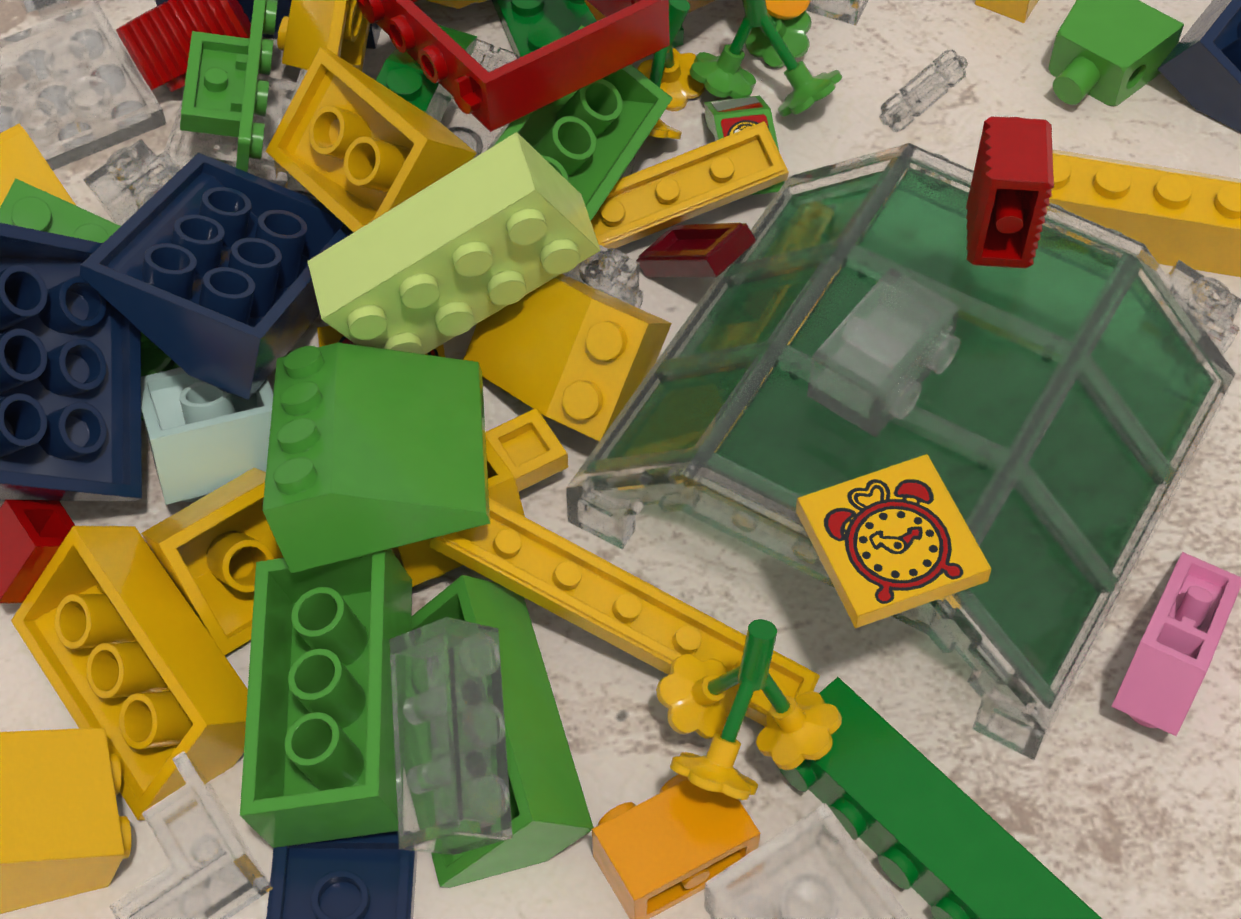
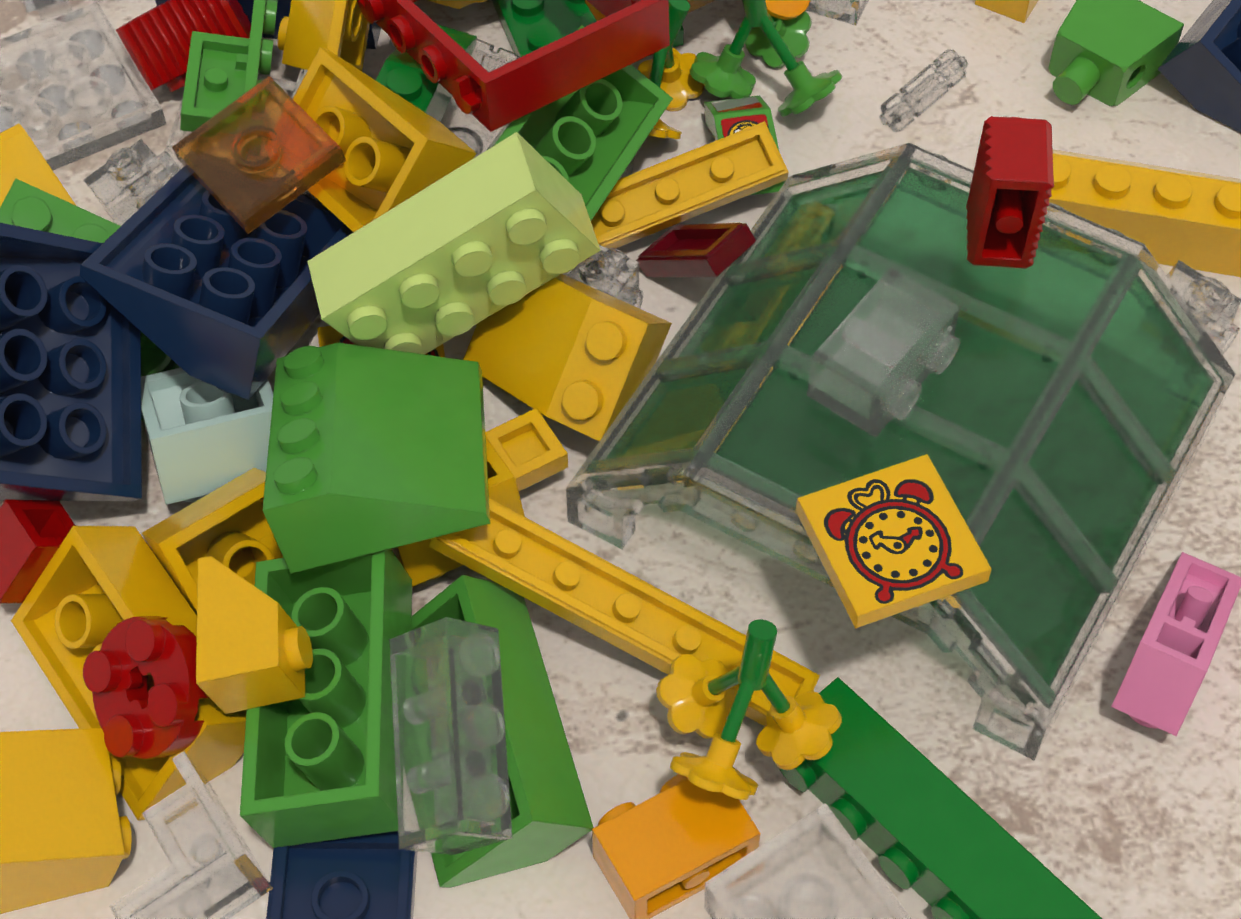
none -> red plate [83,616,209,759]
none -> clear orange tile [172,76,346,234]
none -> yellow slope [196,556,313,714]

